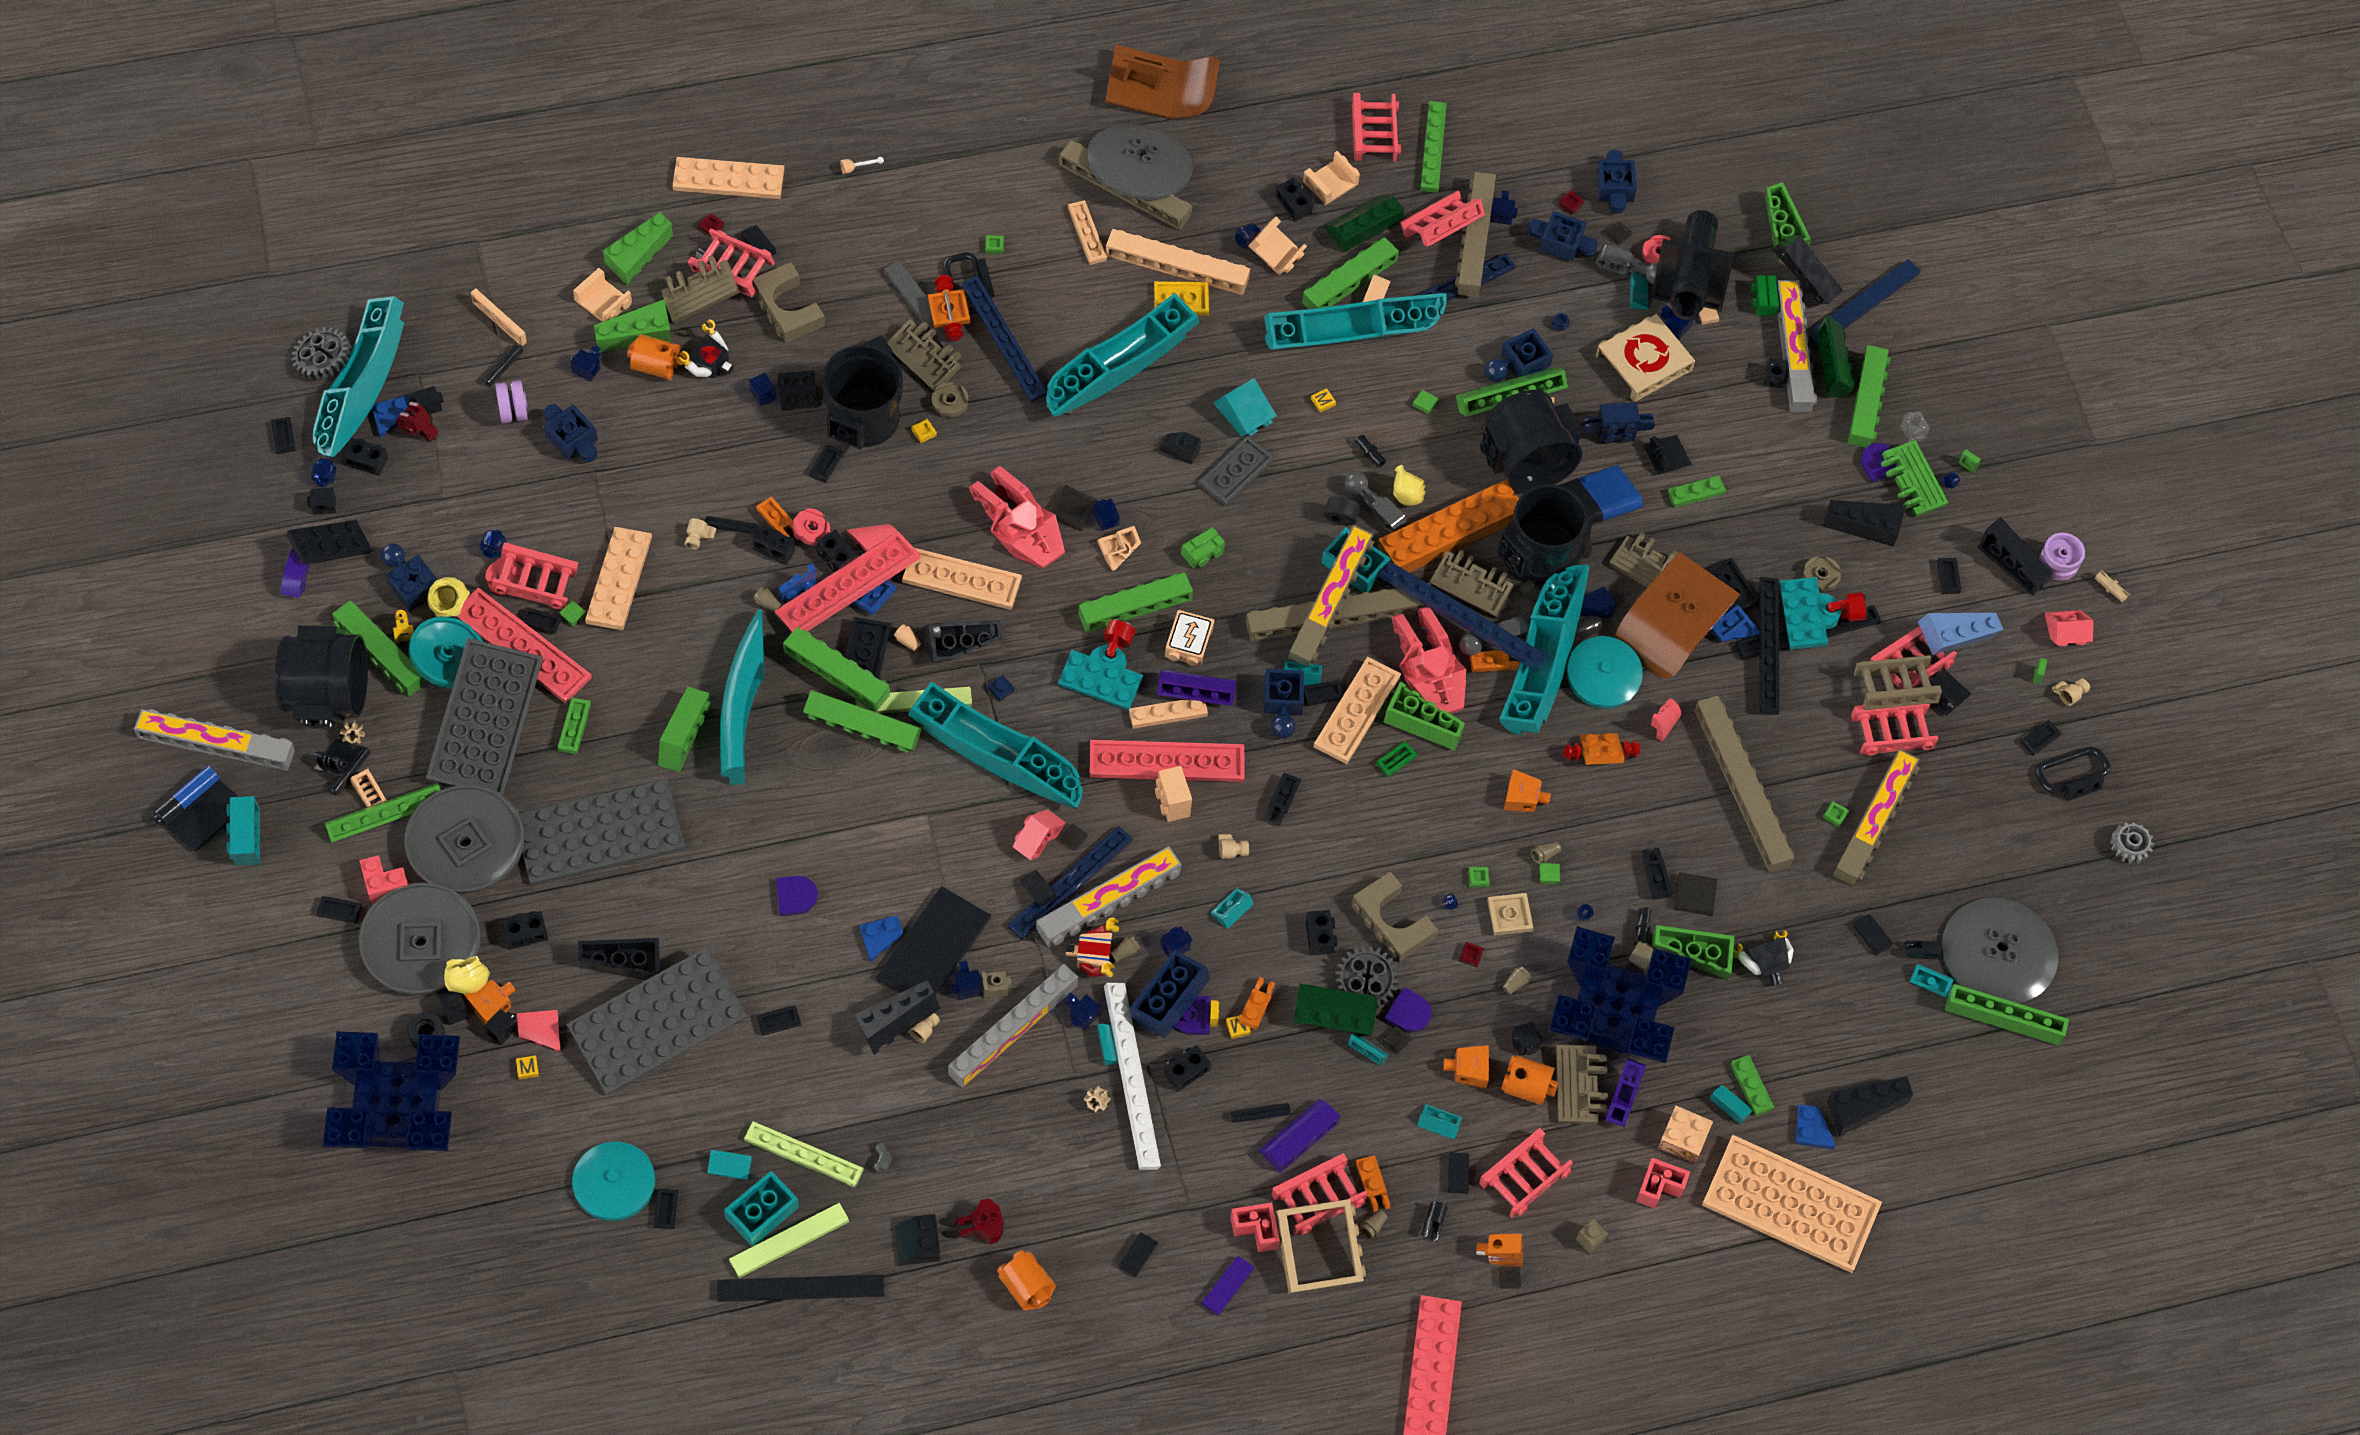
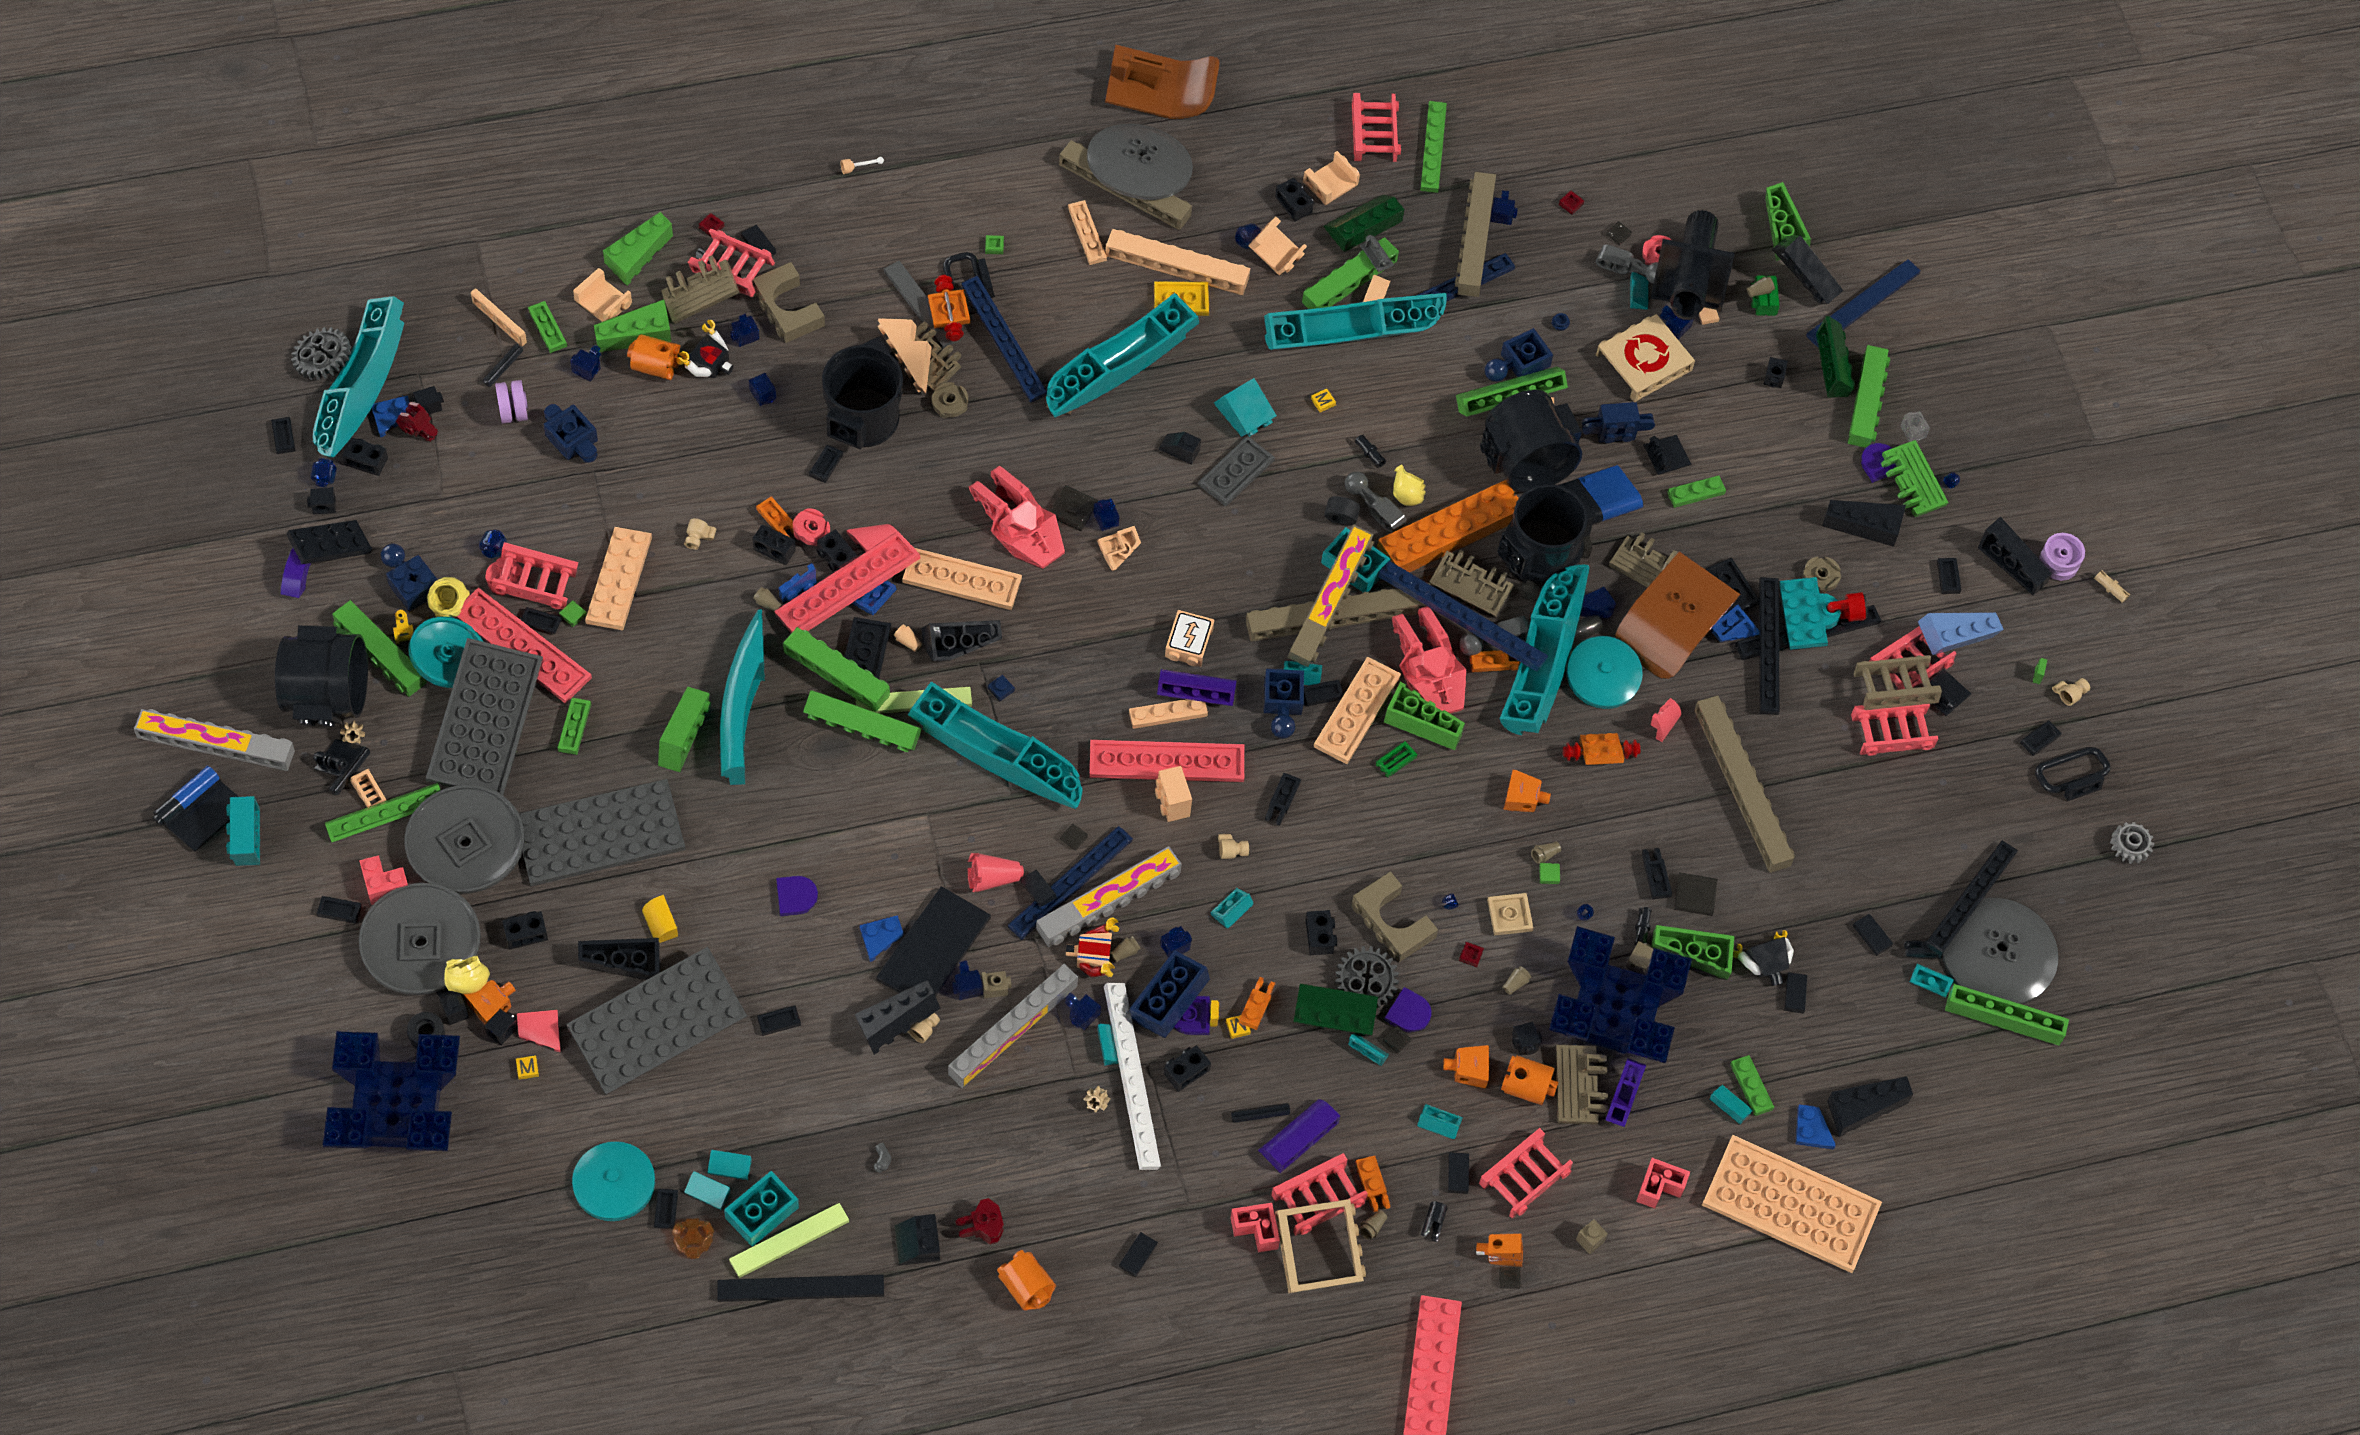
light nougat plate [673,157,784,199] -> none
black axle [705,516,760,534] -> none
yellowish green tile [744,1122,864,1188] -> none
black hinge [778,370,818,410] -> none
yellow tile [911,419,937,443] -> none
coral brick [1013,809,1066,860] -> none
teal plate [1058,619,1143,711] -> none
bright green brick [1078,572,1193,633] -> none
bright green brick [1181,527,1225,569] -> none
dark purple tile [1202,1256,1254,1316] -> none
coral fence [1400,191,1485,247] -> none
bright green tile [1413,390,1438,414] -> none
bright green tile [1468,867,1490,888] -> none
dark blue brick [1528,211,1598,262] -> none
dark blue brick [1596,150,1637,214] -> none
light nougat brick [1658,1106,1713,1164] -> none
brick [1777,280,1817,412] -> none
bright green tile [1822,801,1849,827] -> none
brick [1833,749,1920,886] -> none
bright green tile [1958,449,1981,473] -> none
coral slope [2045,610,2093,646] -> none
none -> bright green plate [528,301,567,353]
none -> yellow brick [642,895,678,943]
none -> clear orange piece [672,1218,714,1259]
none -> teal slope [684,1171,730,1210]
none -> clear blue brick [730,313,760,347]
none -> light nougat slope [878,318,932,394]
none -> coral cone [968,853,1024,892]
none -> dark grey hinge [1360,235,1394,273]
none -> dark tan cone [1746,276,1775,298]
none -> black tile [1784,972,1807,1014]
none -> black tile [1925,840,2018,956]

